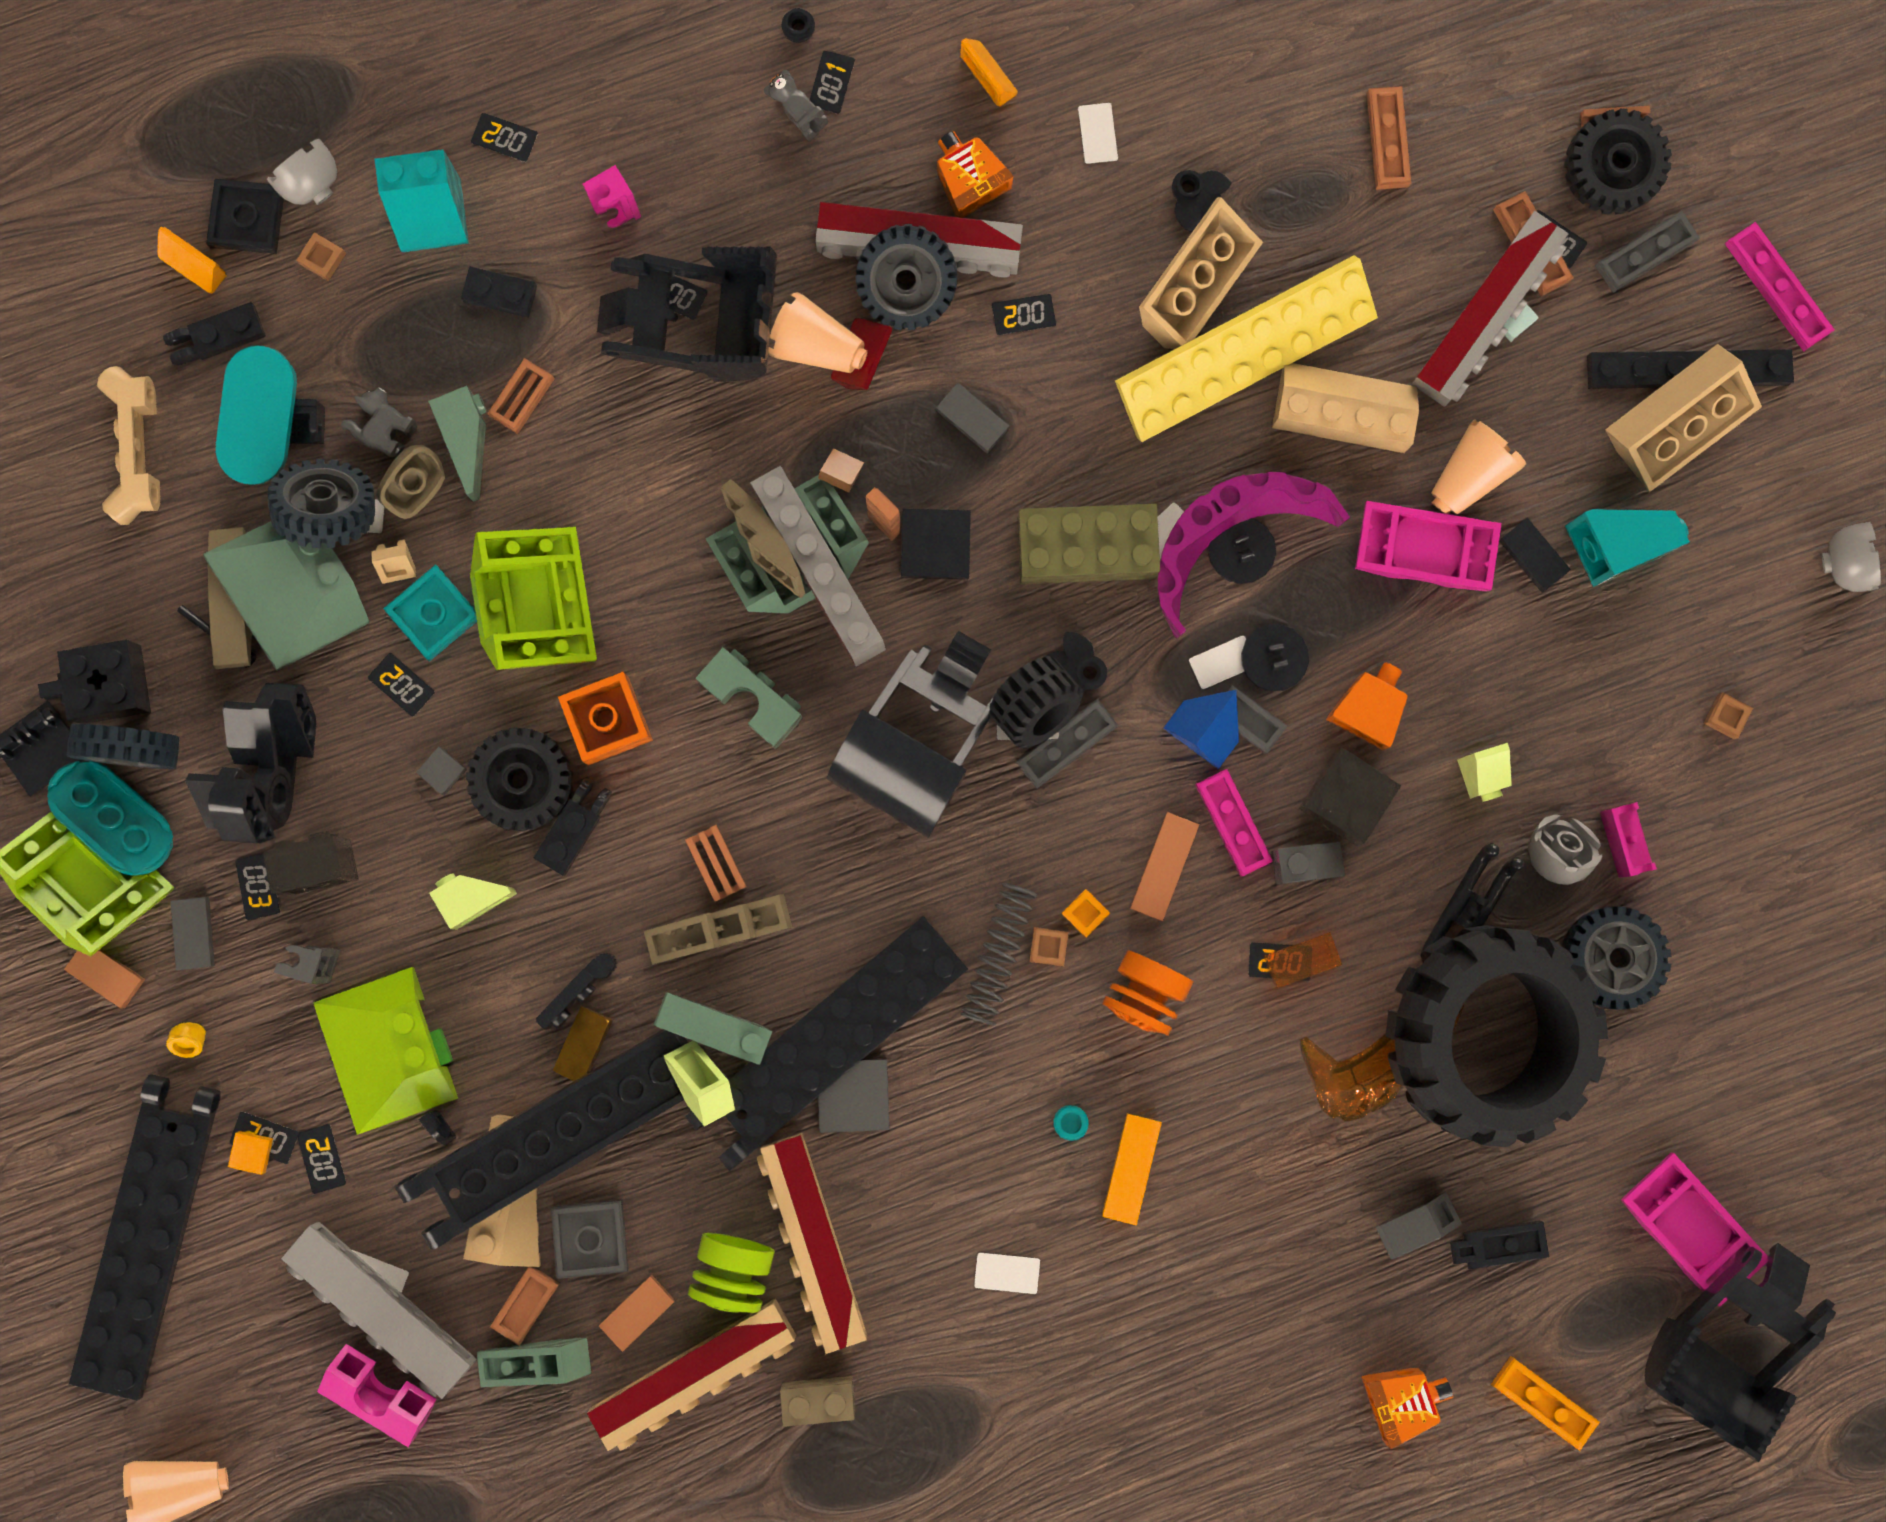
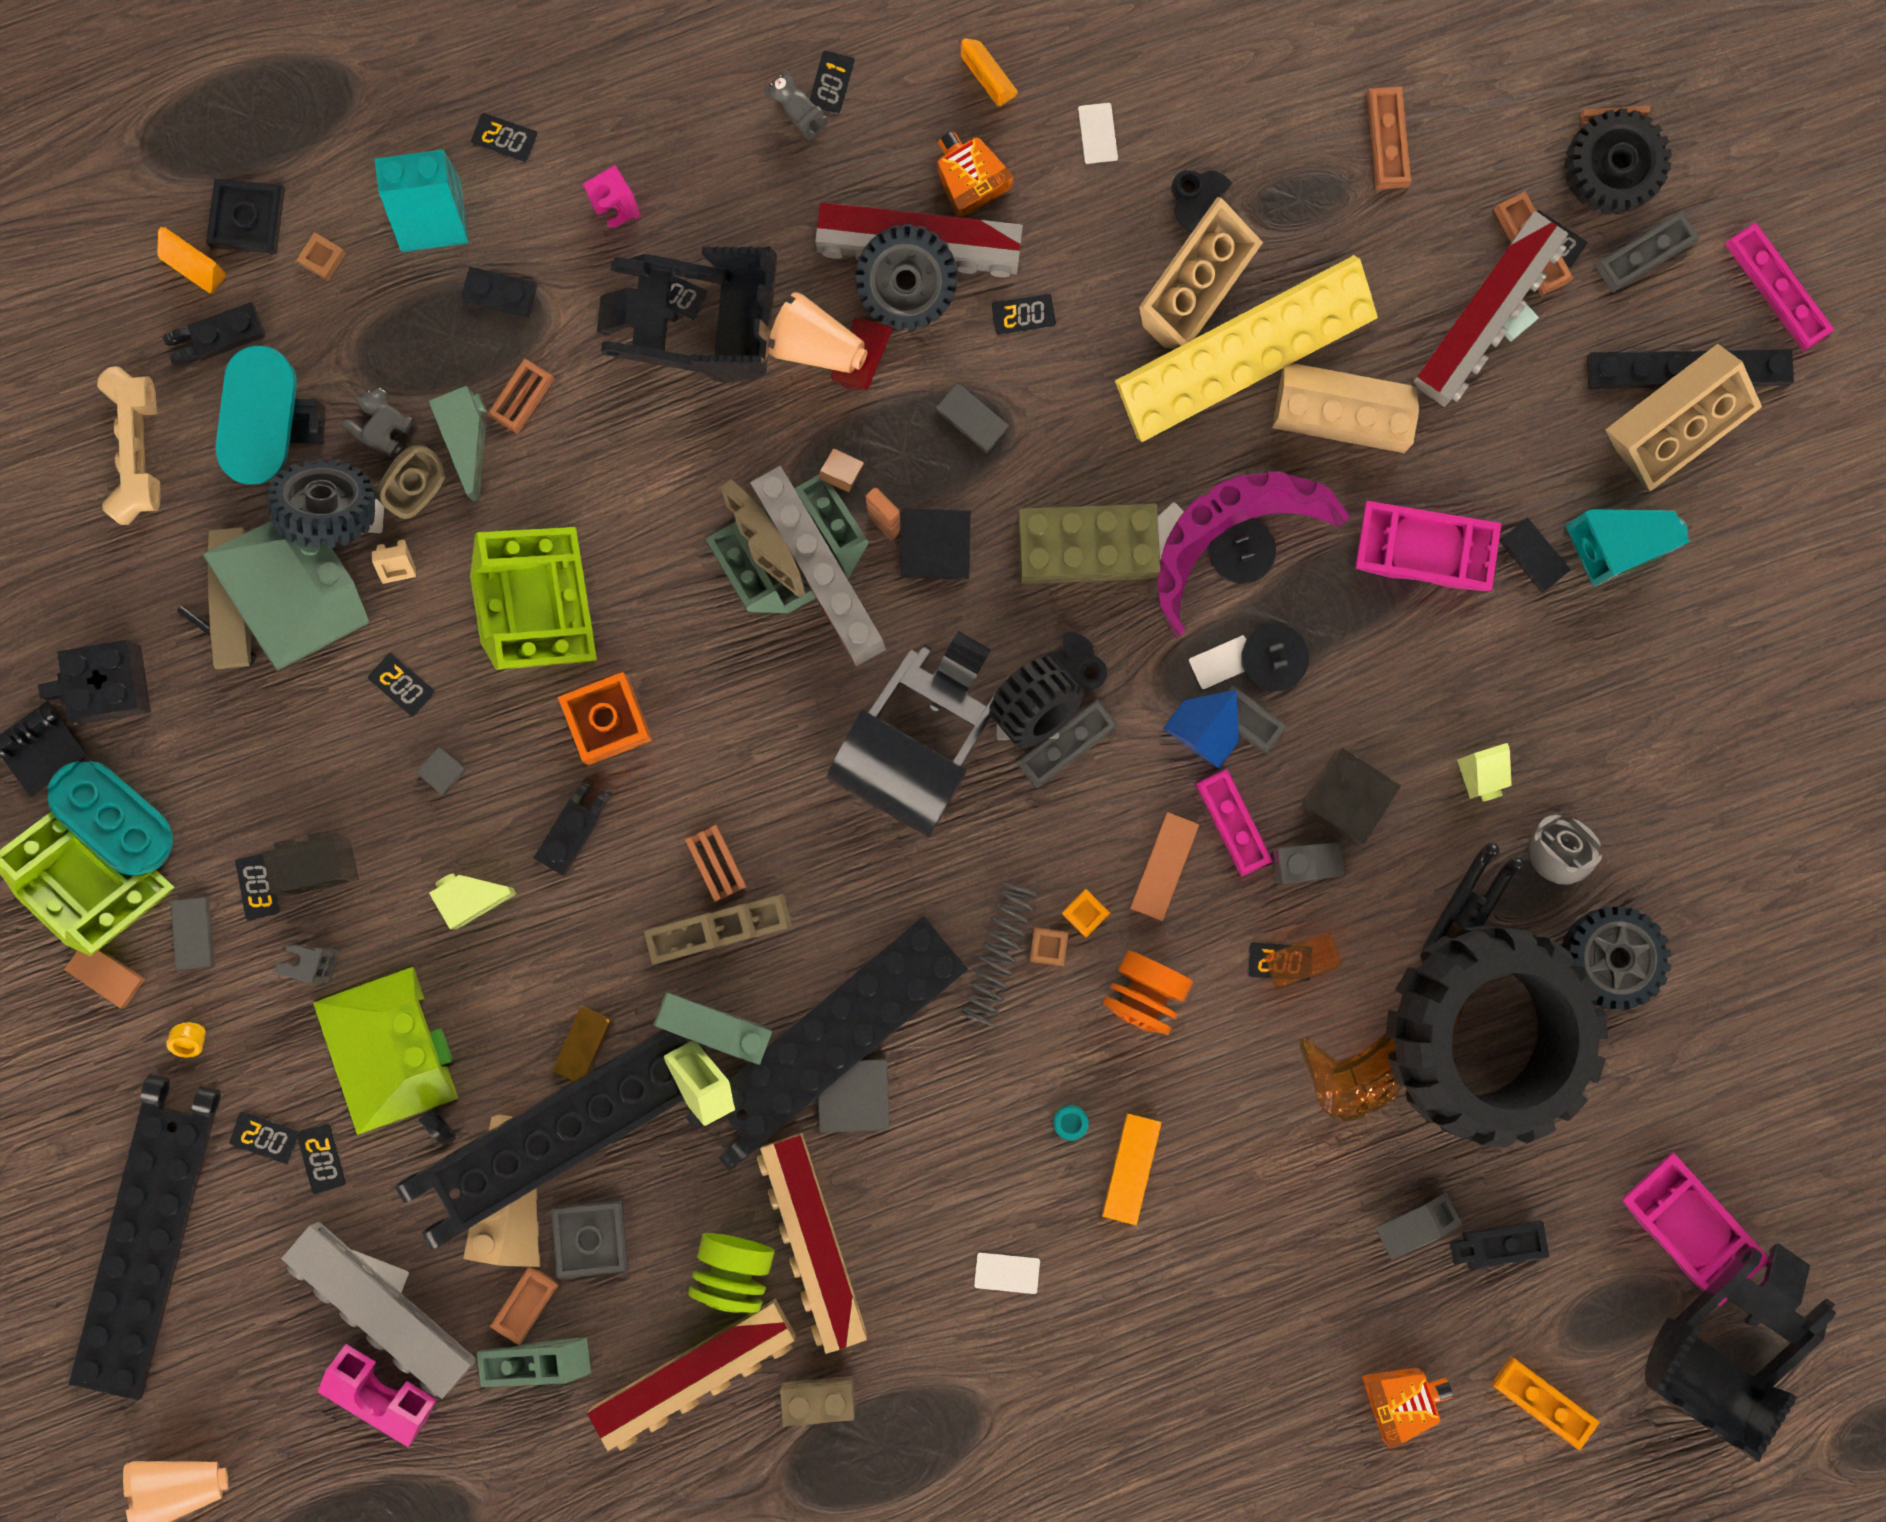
black wheel [67,724,180,769] -> none
black piece [185,683,317,844] -> none
light orange tile [228,1131,273,1175] -> none
light grey cylinder [267,139,338,205] -> none
teal tile [383,565,477,662] -> none
black wheel [466,727,573,831] -> none
black hinge [536,953,618,1030] -> none
nougat tile [599,1275,675,1352] -> none
sand green arch [696,647,803,749] -> none
black plate [781,8,815,43] -> none
orange torso [1326,662,1408,750] -> none
light nougat cone [1431,419,1526,515] -> none
dark pink hinge [1600,802,1657,878] -> none
medium nougat tile [1703,692,1753,739] -> none
light grey cylinder [1822,522,1881,592] -> none

